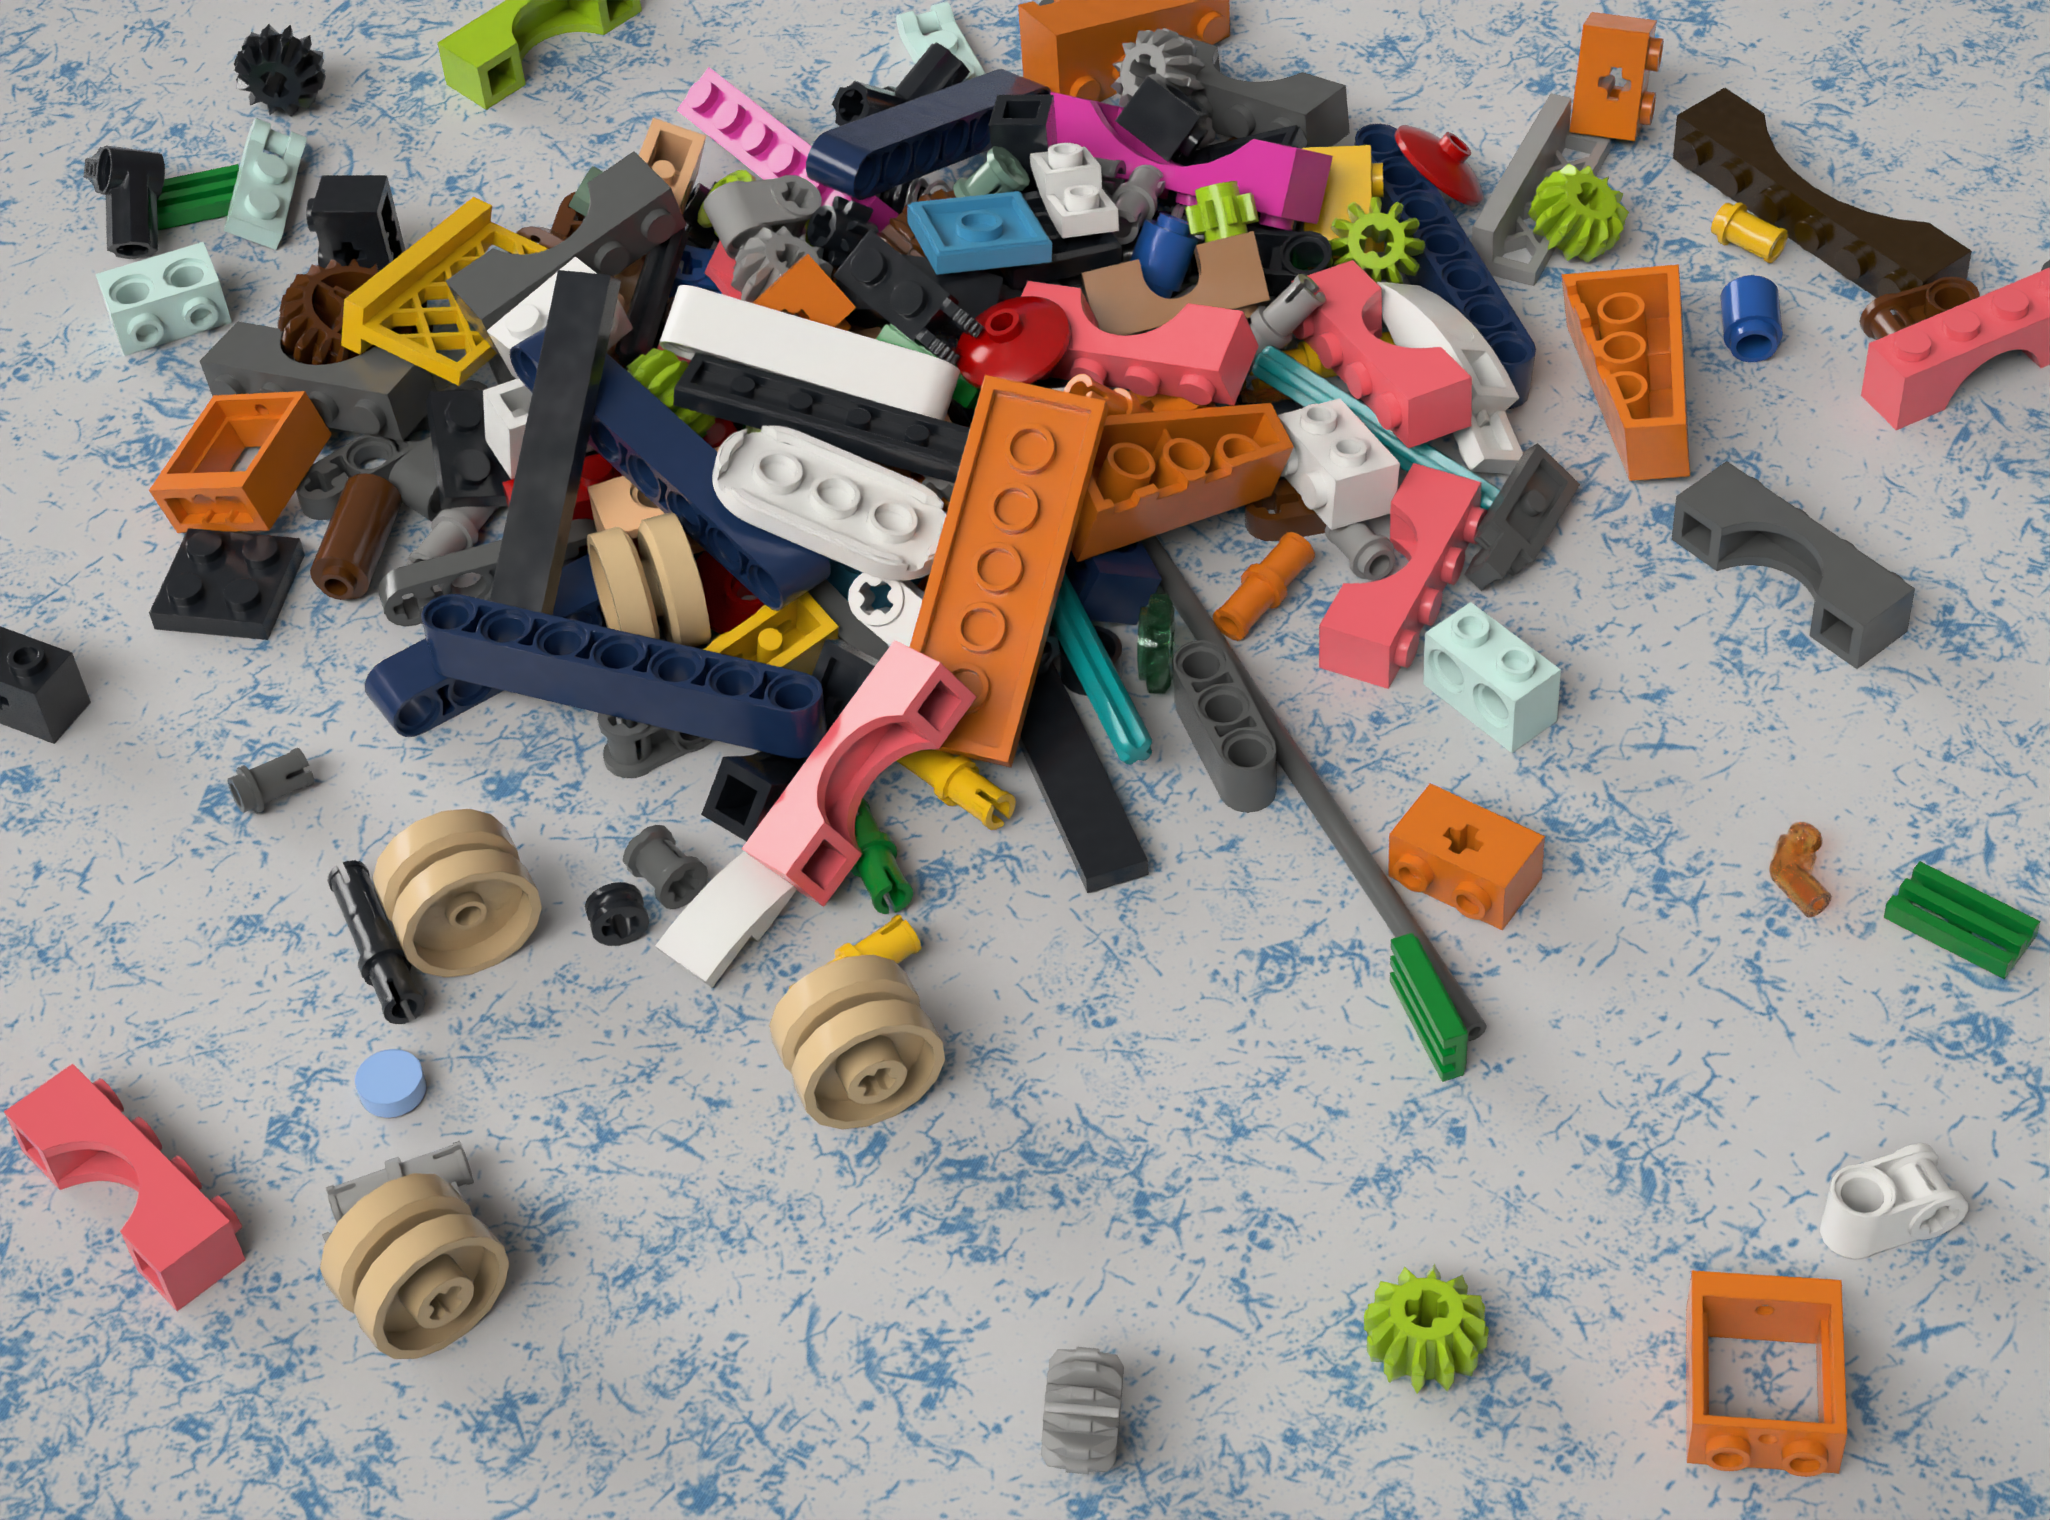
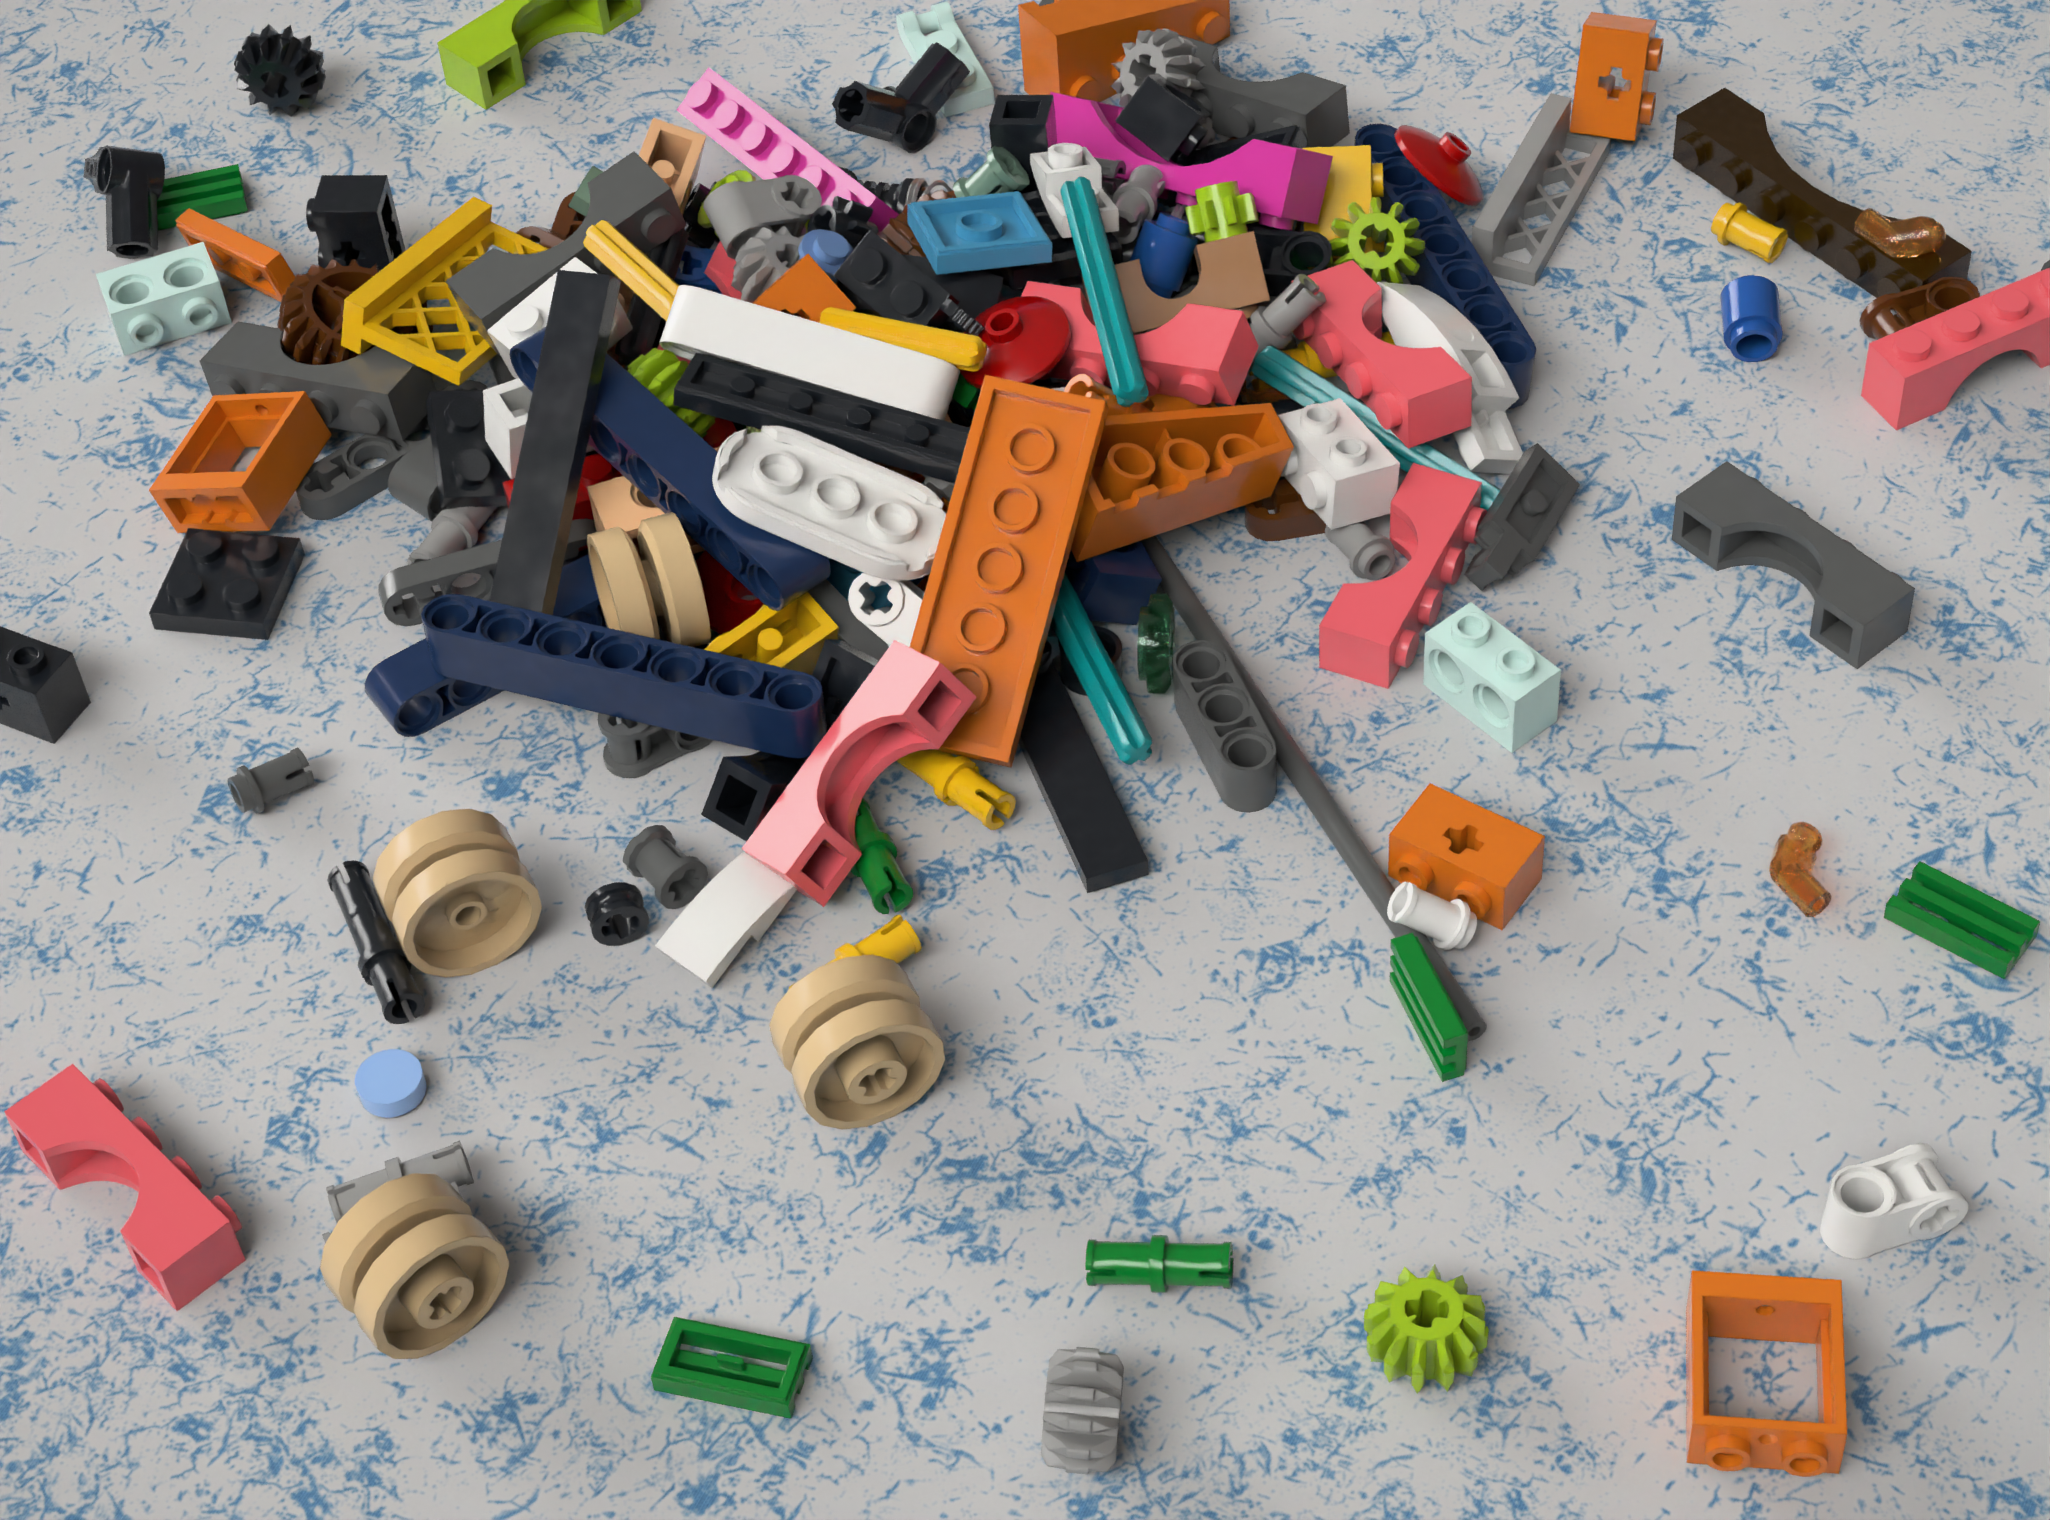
light aqua plate [224,118,307,250] -> none
reddish brown brick [310,473,402,600] -> none
dark blue beam [806,69,1051,200] -> none
orange pin [1213,532,1315,641] -> none
lime gear [1527,163,1629,263] -> none
orange wedge [1561,264,1690,481] -> none
none -> orange tile [175,208,295,302]
none -> yellow axle [583,220,679,322]
none -> green tile [651,1317,813,1419]
none -> medium blue plate [798,229,854,284]
none -> yellow axle [819,307,987,372]
none -> teal axle [1060,176,1149,407]
none -> green pin [1085,1235,1234,1293]
none -> white pin [1387,882,1477,951]
none -> clear orange arm [1854,208,1946,259]

